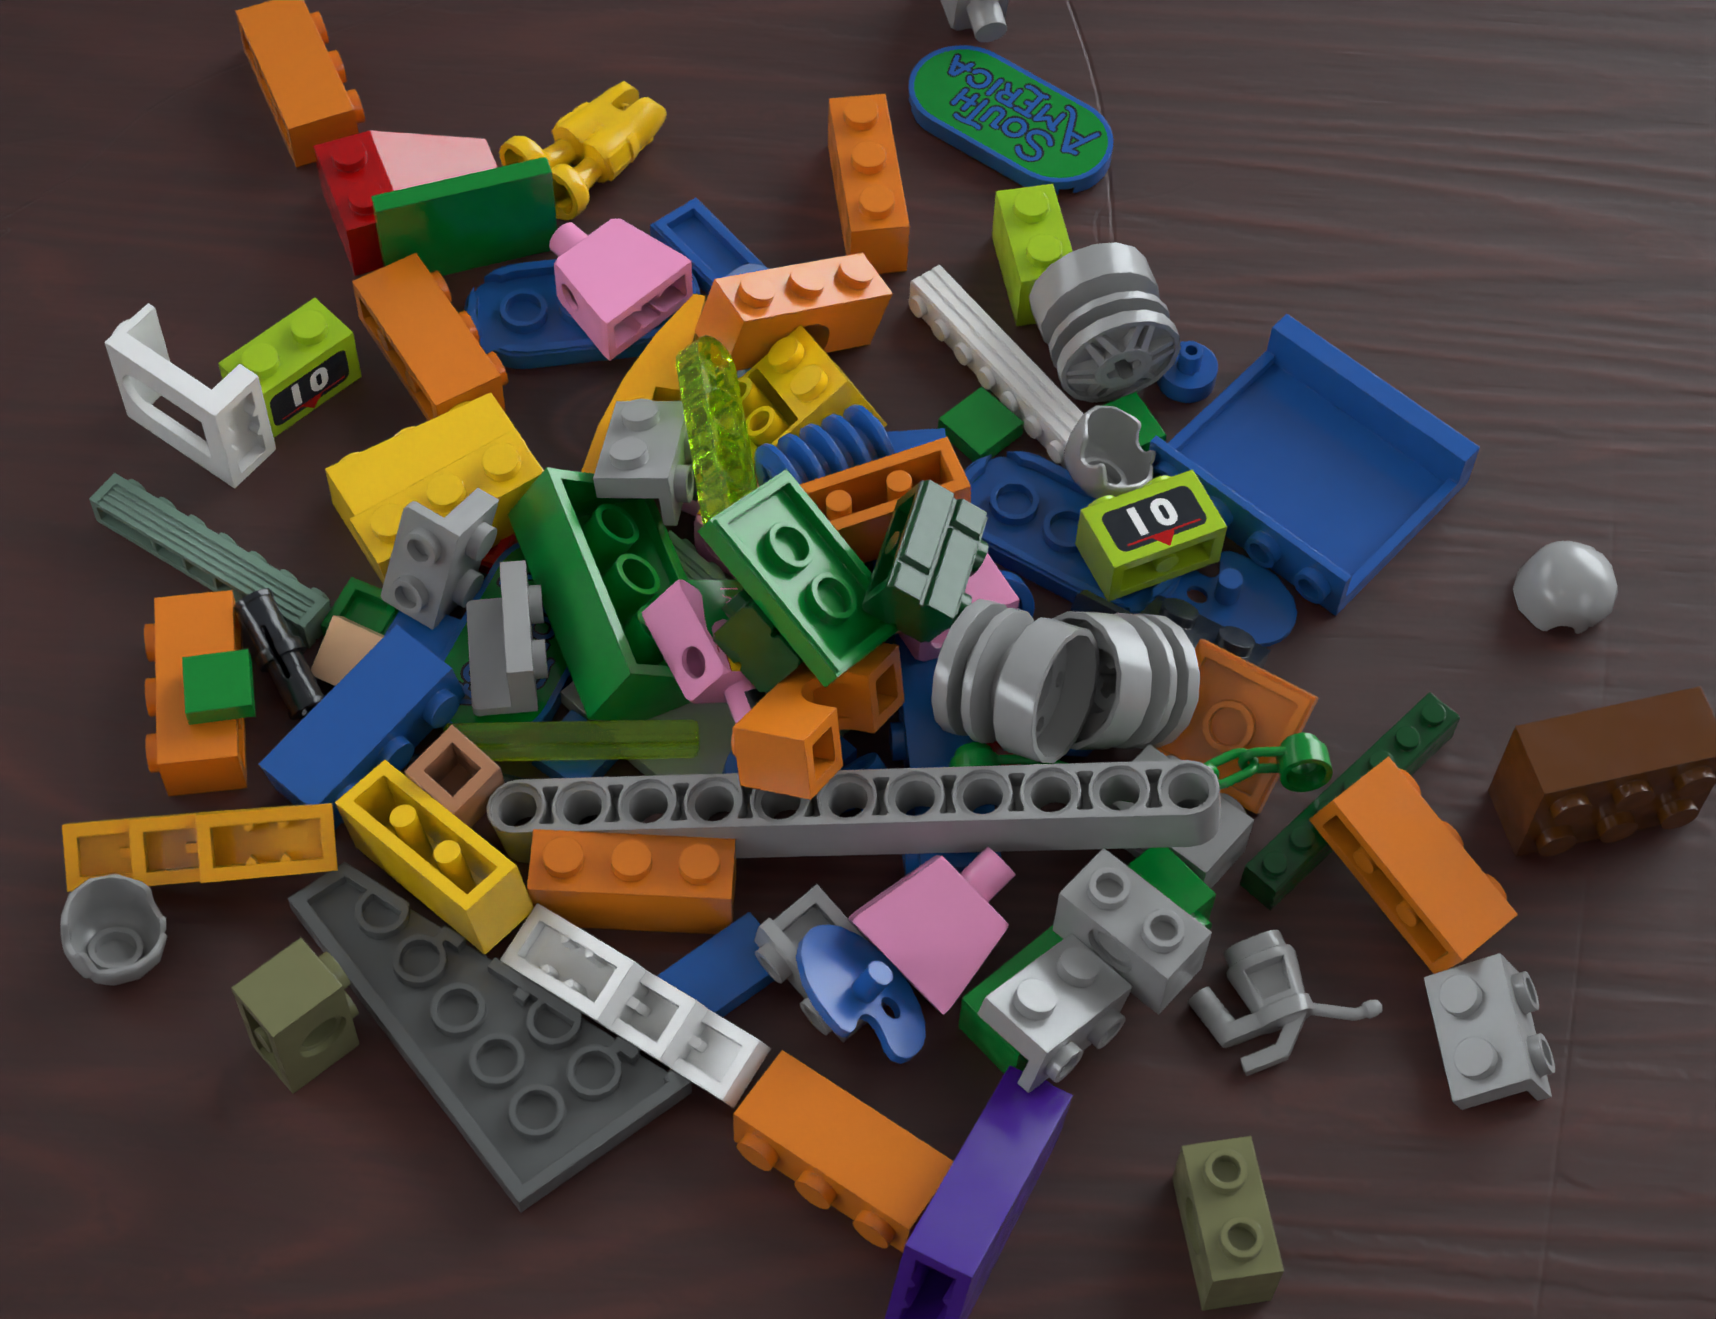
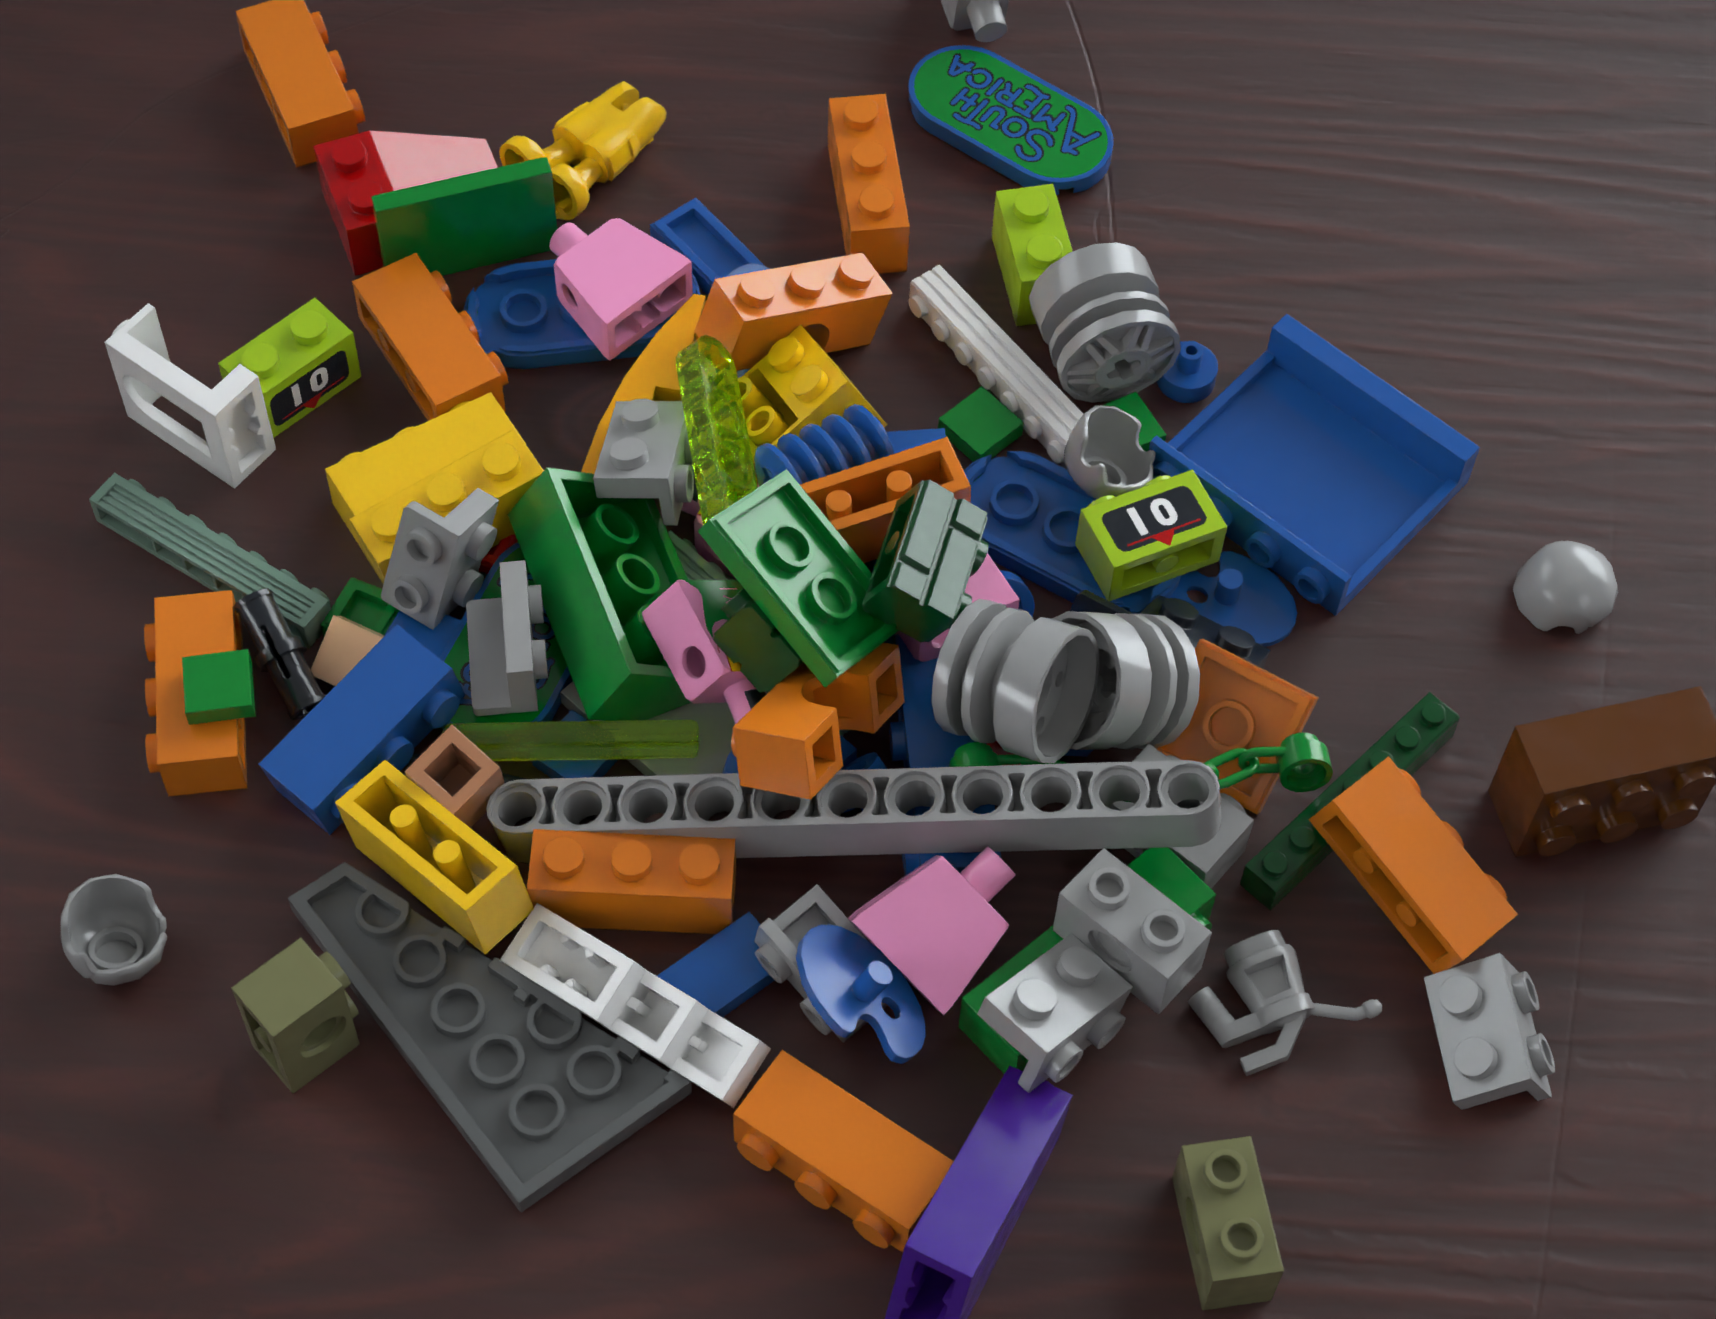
light orange slope [62,803,338,892] -> none

